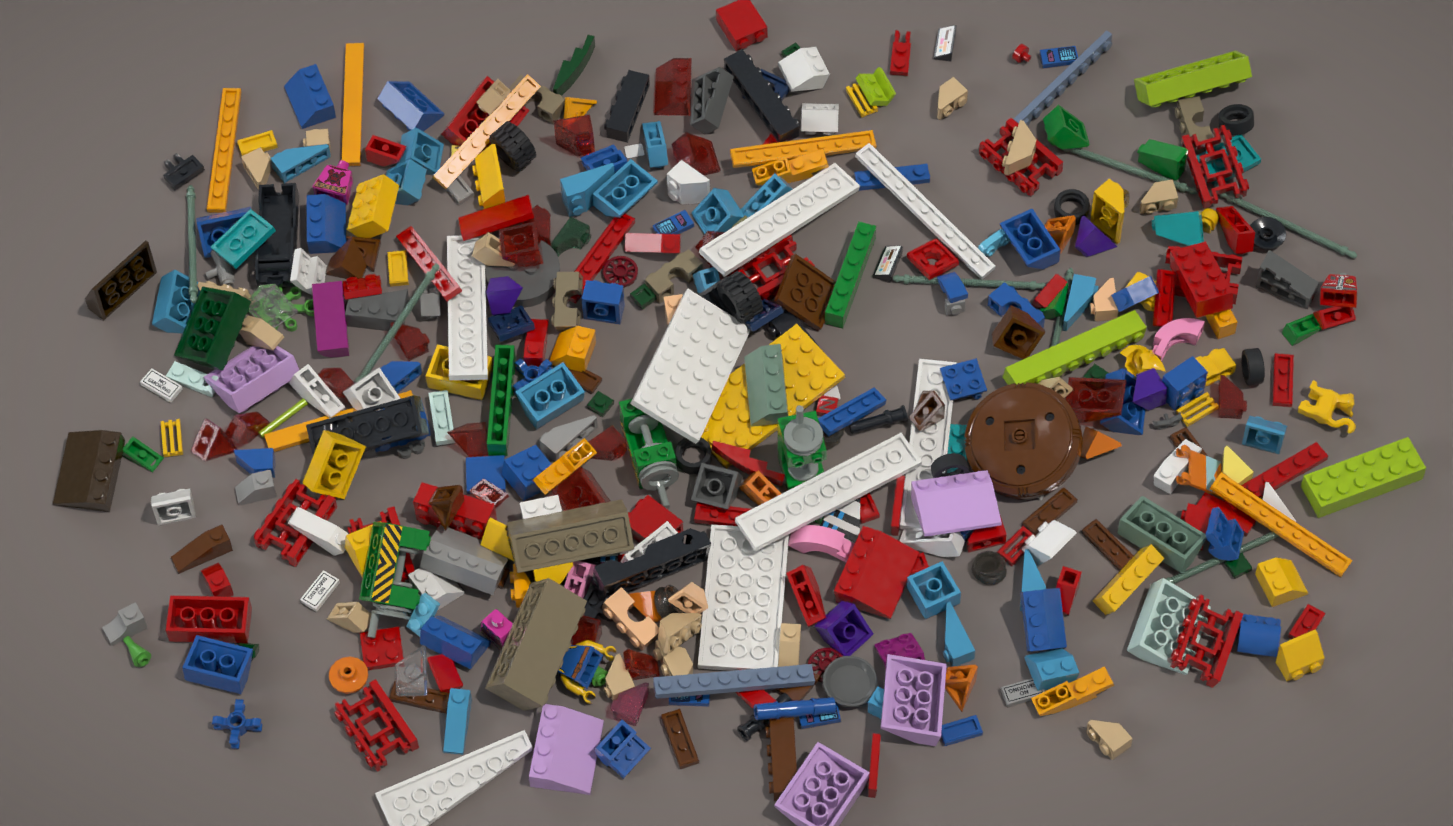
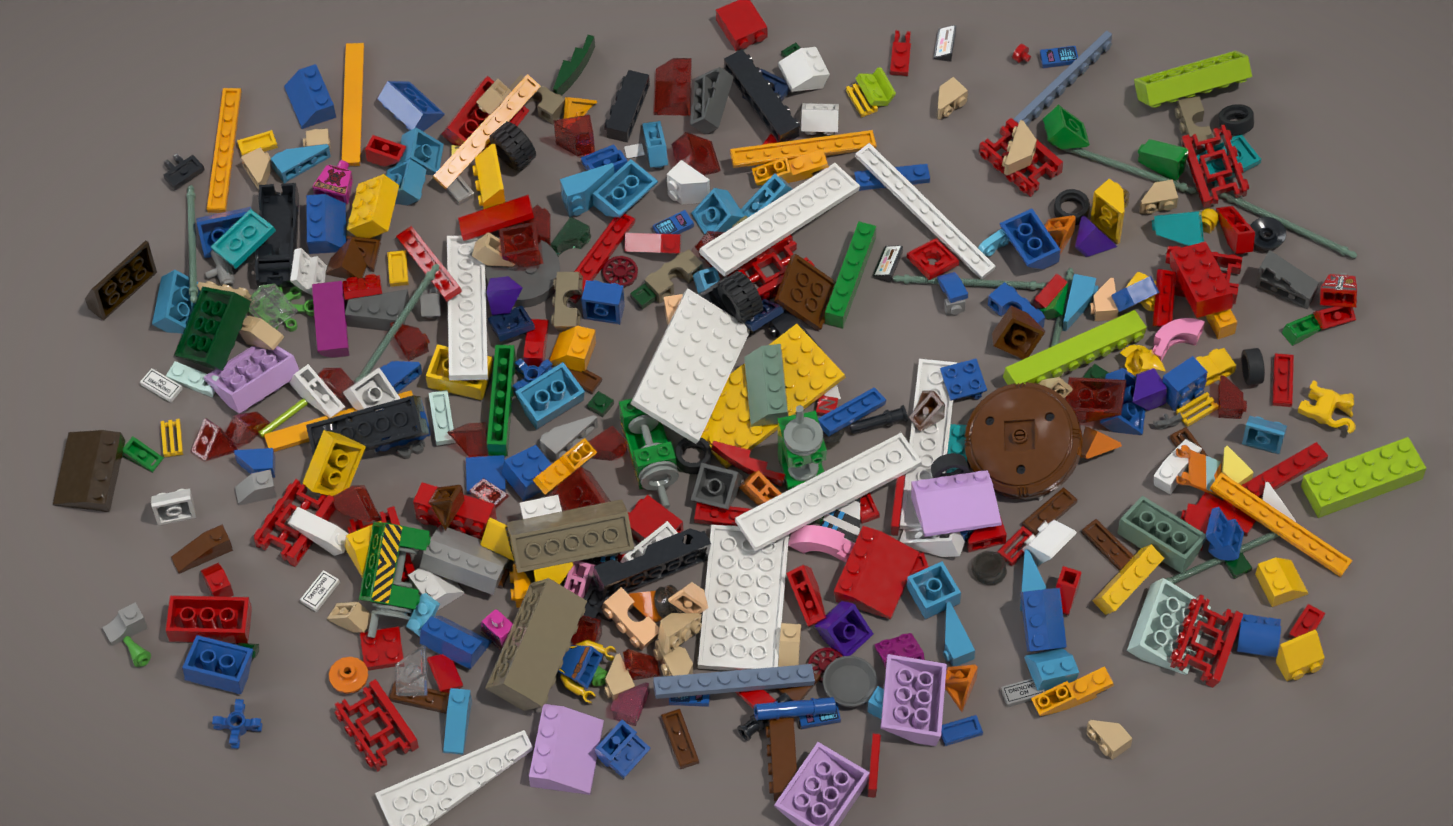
none -> clear red slope [333,485,381,522]

